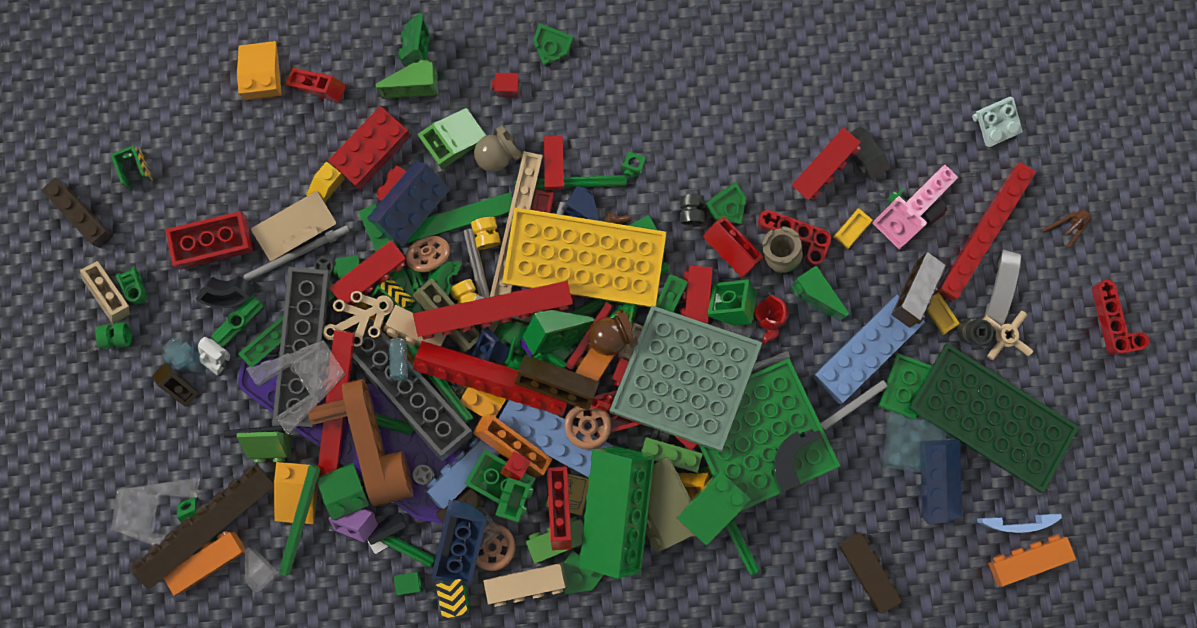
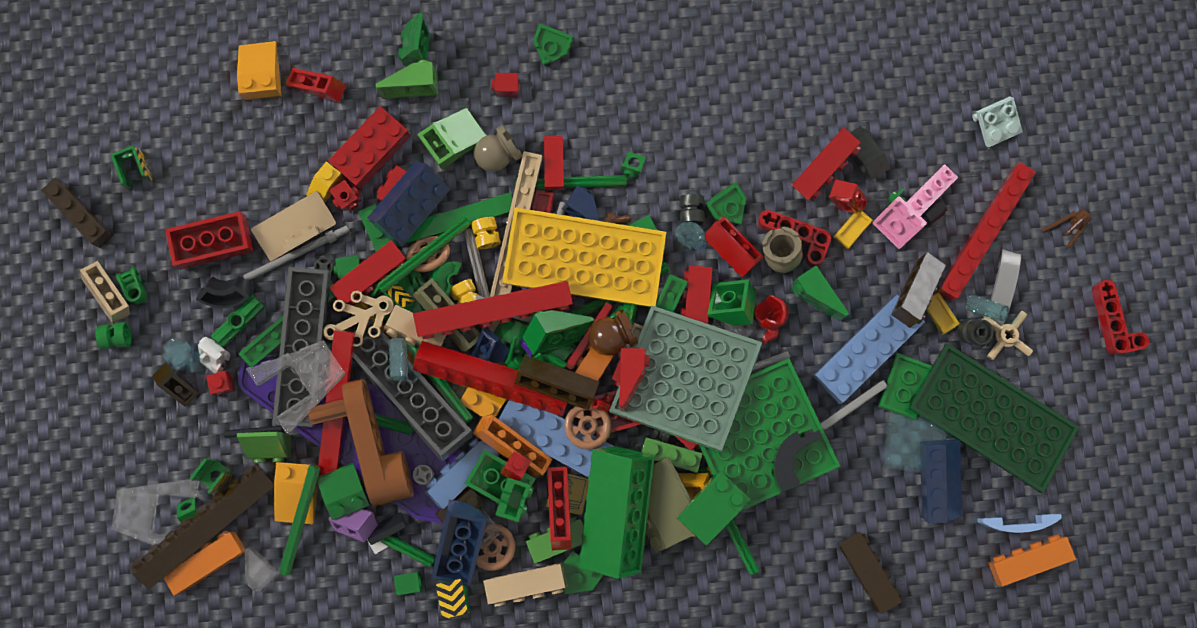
none -> green piece [189,458,234,494]
none -> red brick [206,371,235,396]
none -> red brick [329,180,361,211]
none -> green axle [378,217,471,293]
none -> red slope [619,348,650,411]
none -> clear light blue gear [675,222,705,250]
none -> red window [829,179,867,214]
none -> clear light blue axle [966,295,1009,322]

